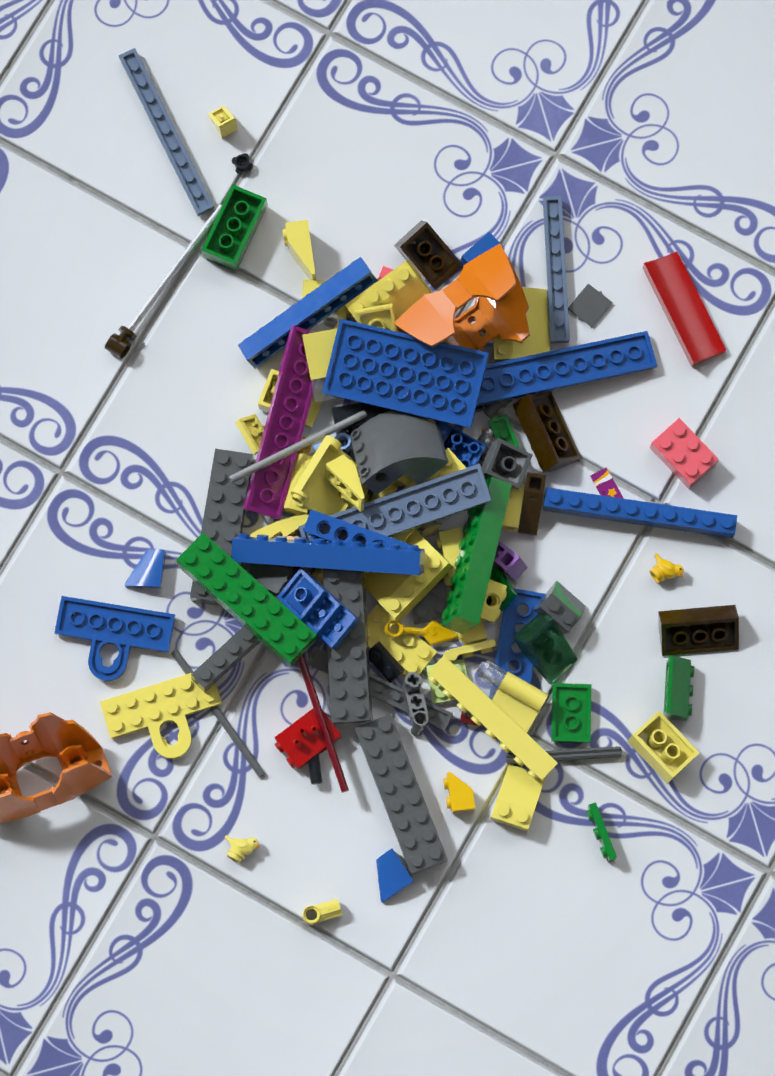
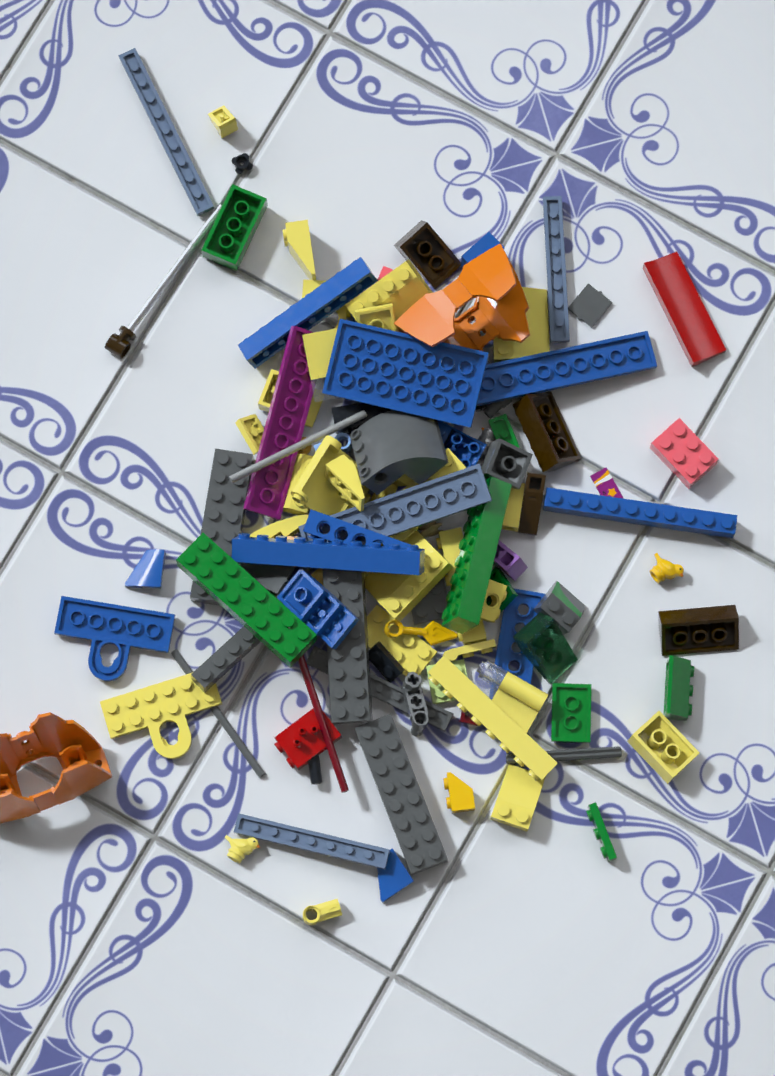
none -> sand blue plate [234,813,390,870]

